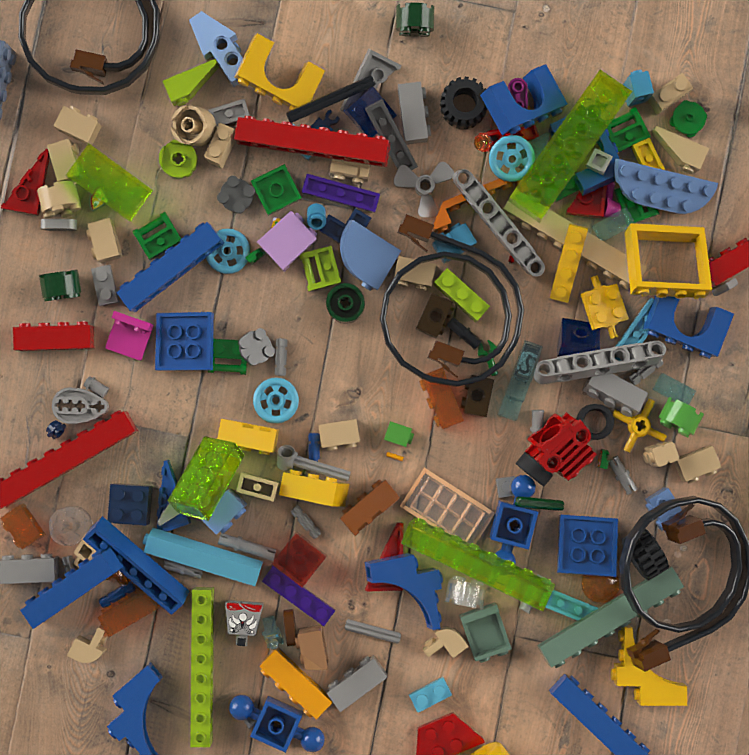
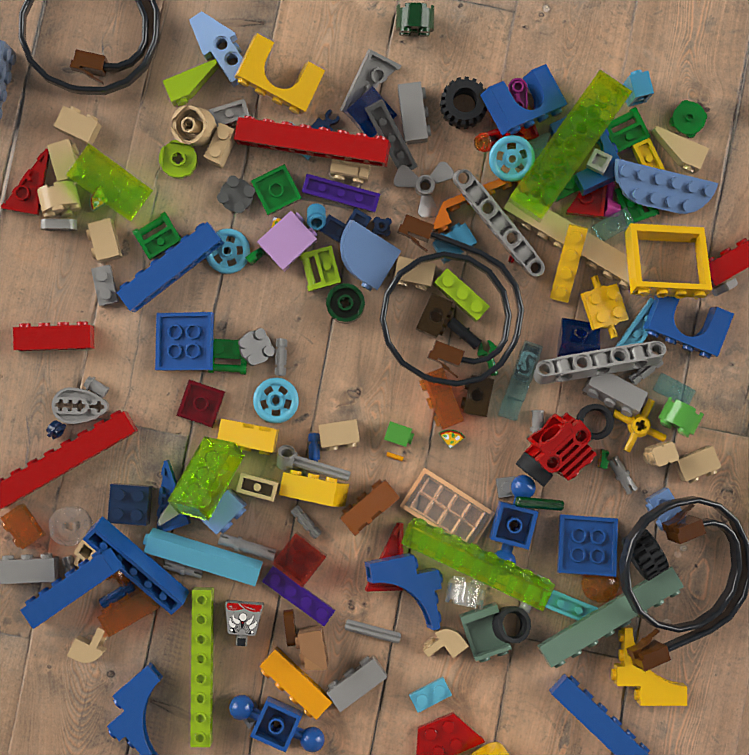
dark green brick [39,270,81,301] -> none
dark pink bracket [105,311,154,361] -> none
clear light blue piece [262,616,284,650] -> none
black axle [286,76,375,123] -> none
tan brick [648,73,693,115] -> none
none -> dark red tile [176,379,226,428]
none -> dark blue plate [372,217,392,237]
none -> tile [439,430,465,448]
none -> black tyre [492,606,531,644]

